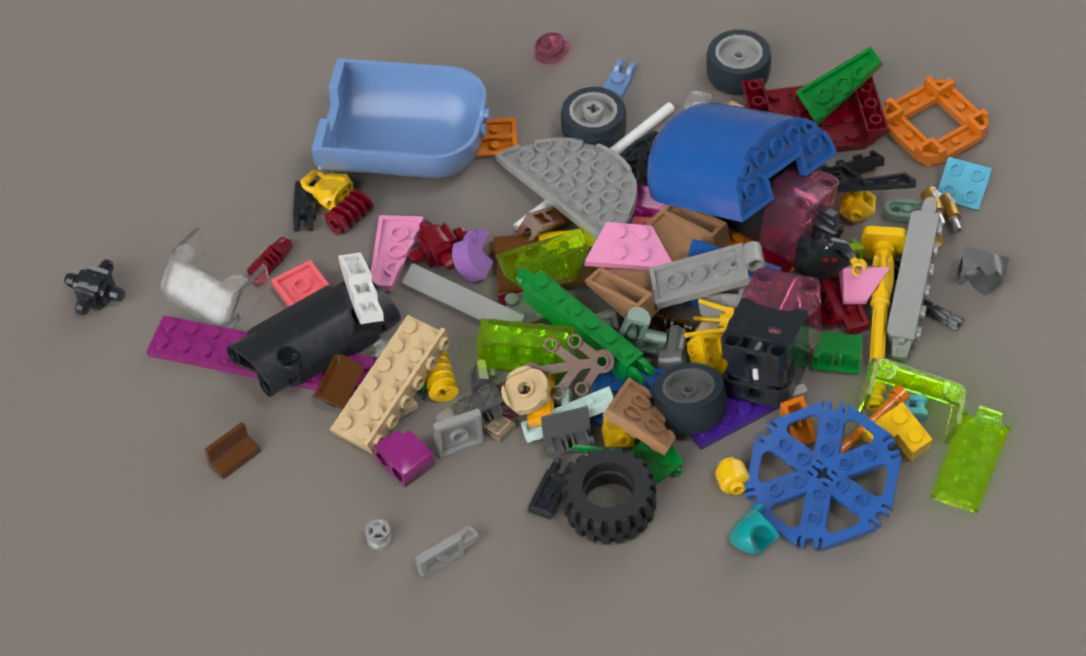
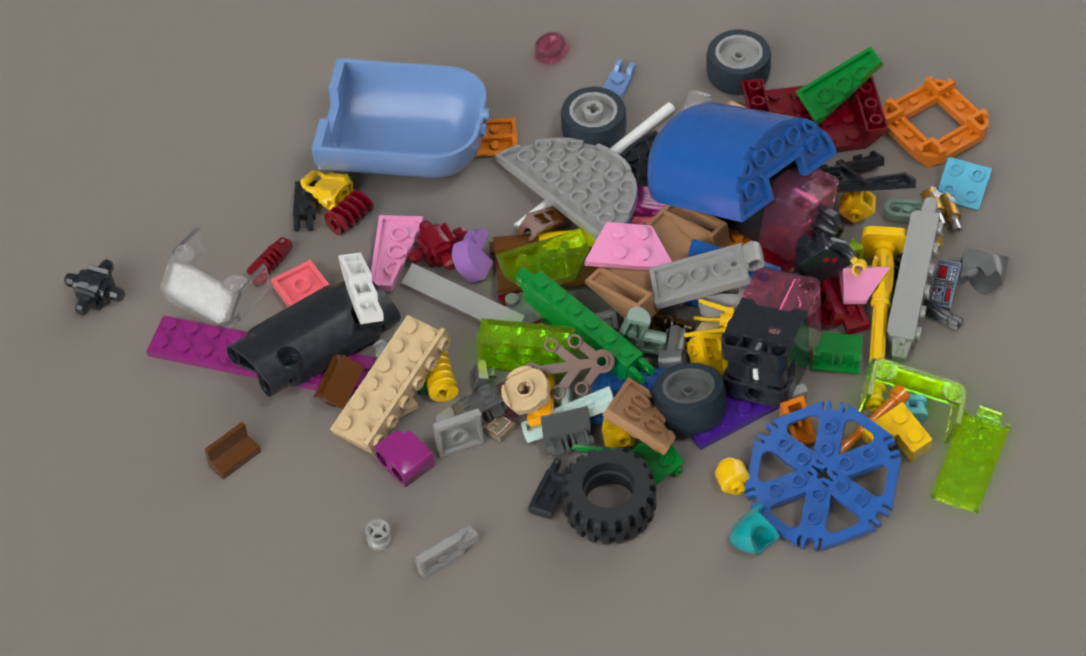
none -> slope [929,259,962,310]

